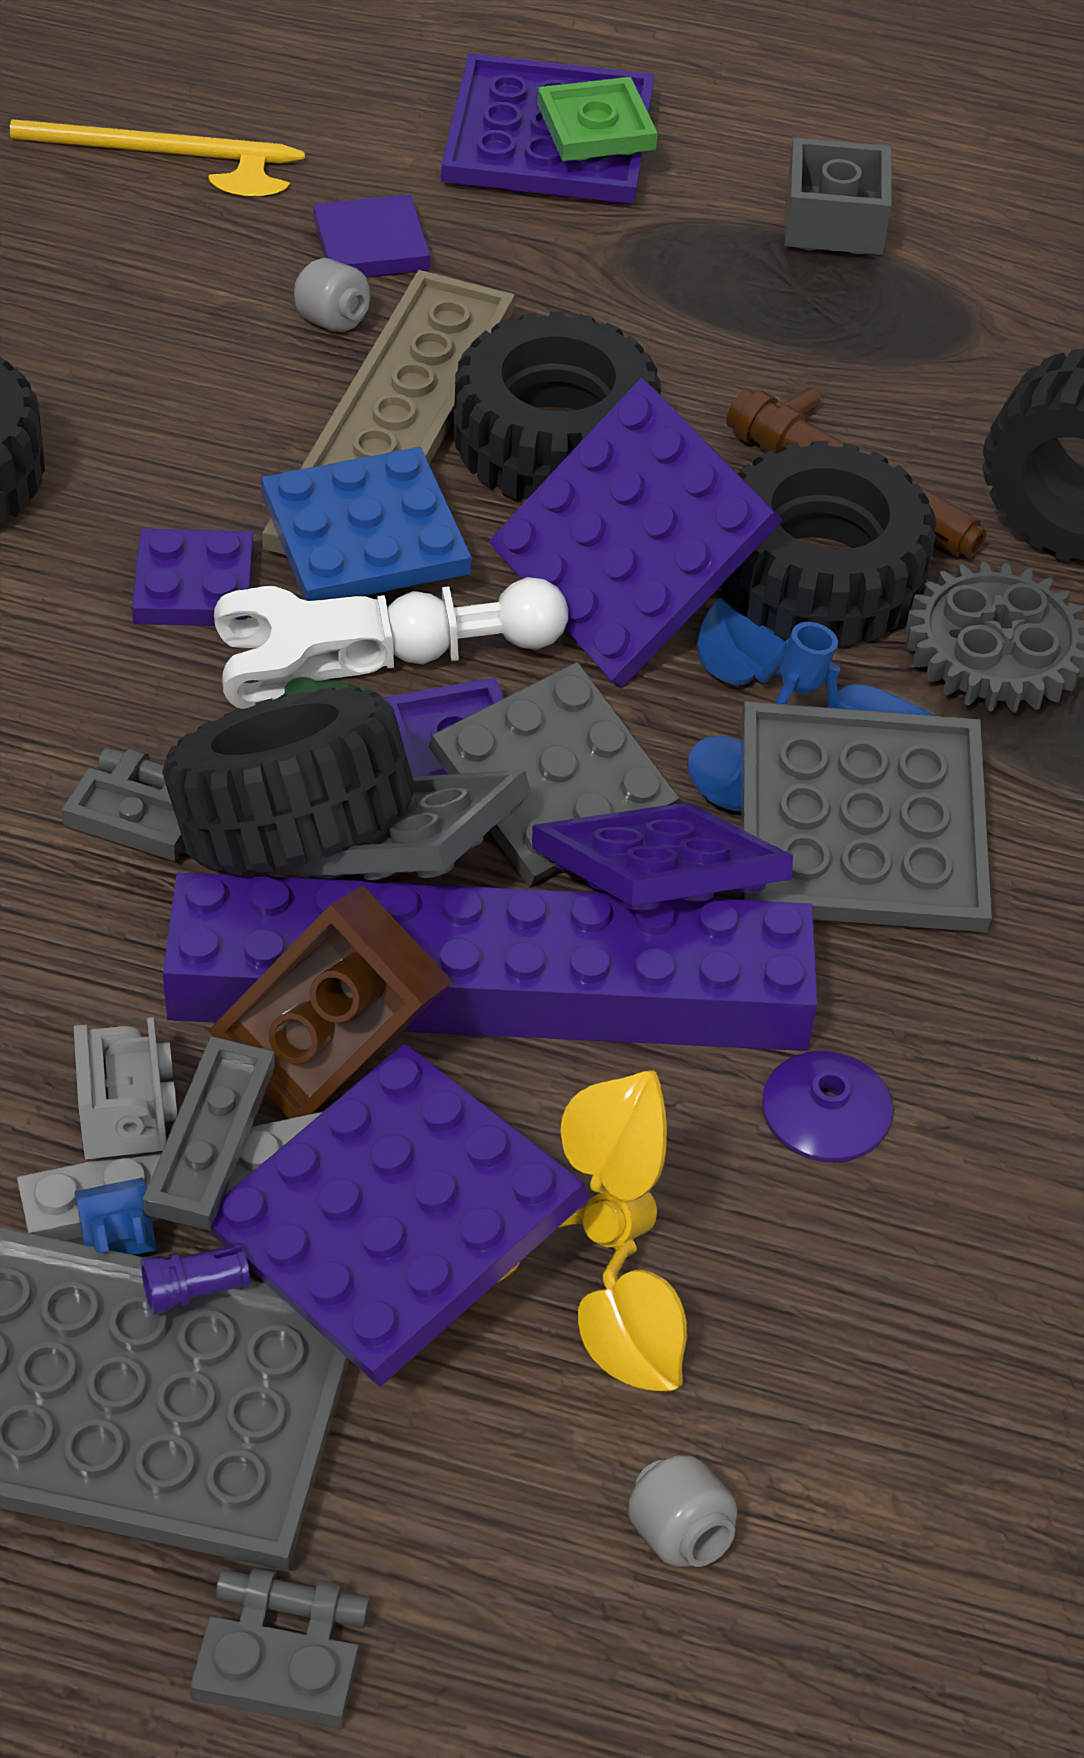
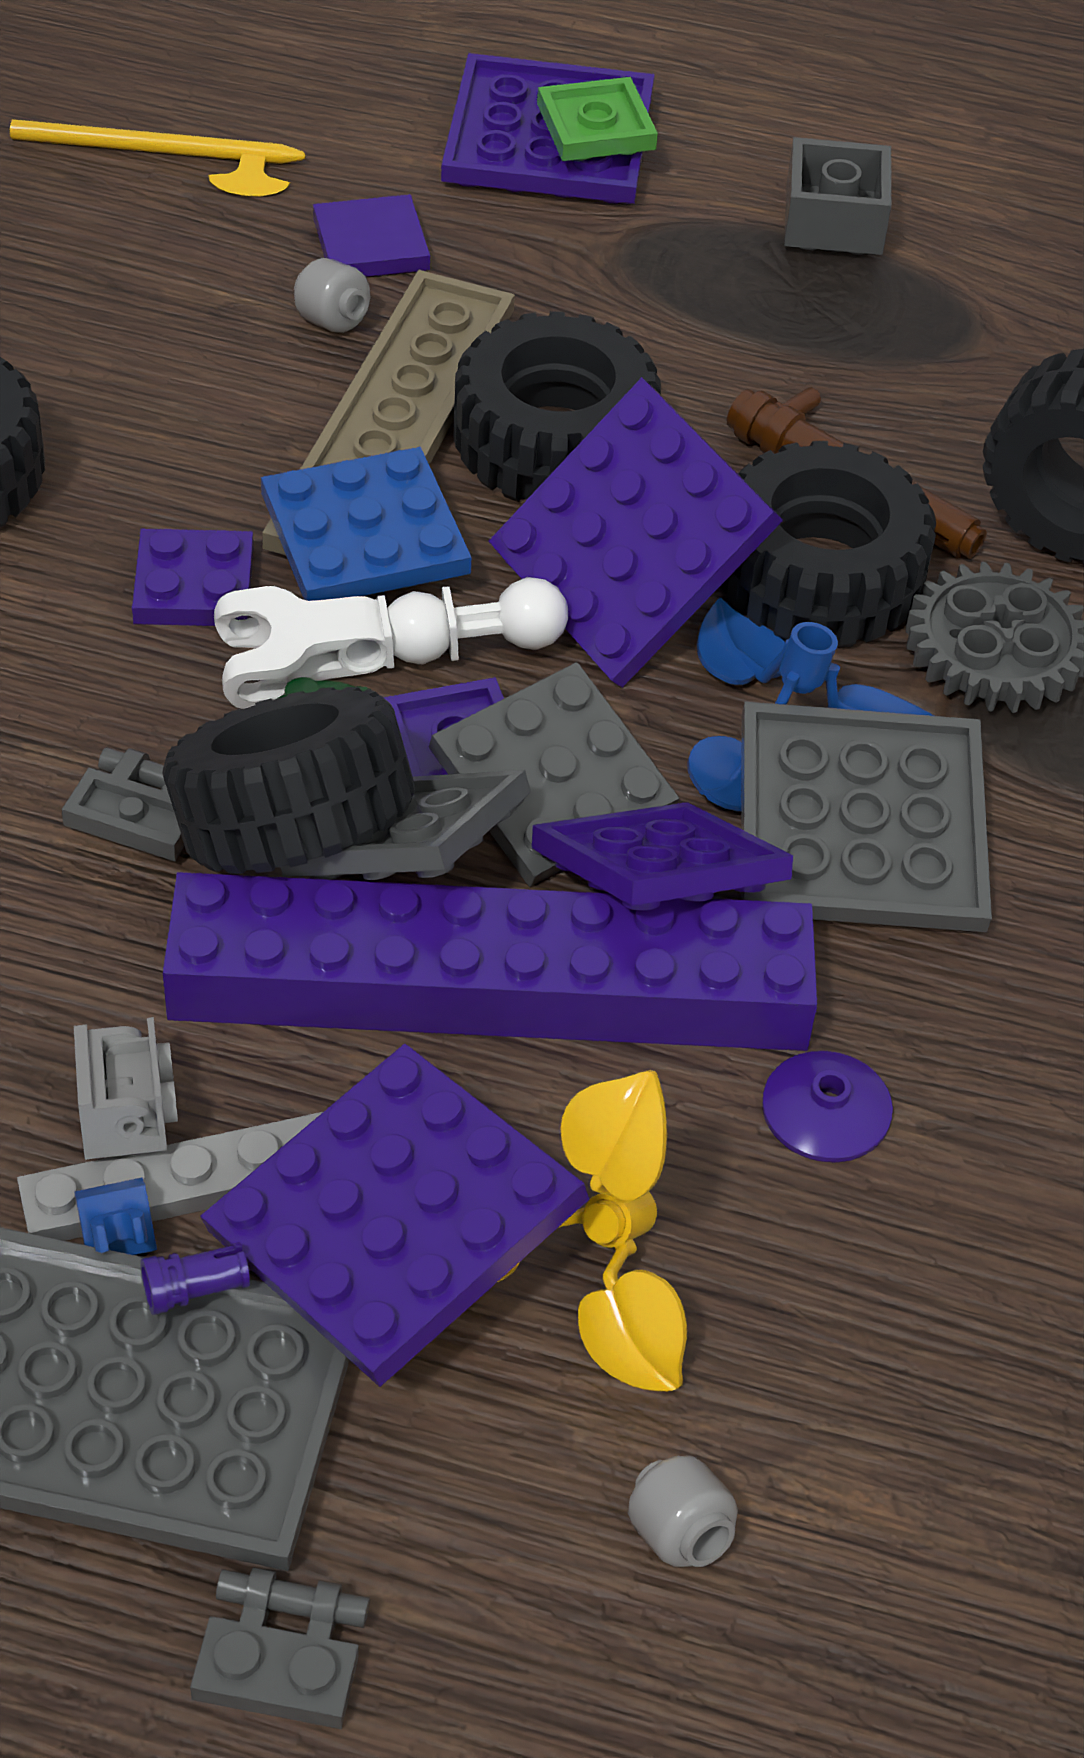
dark grey plate [142,1036,275,1231] -> none
reddish brown slope [208,885,453,1119] -> none

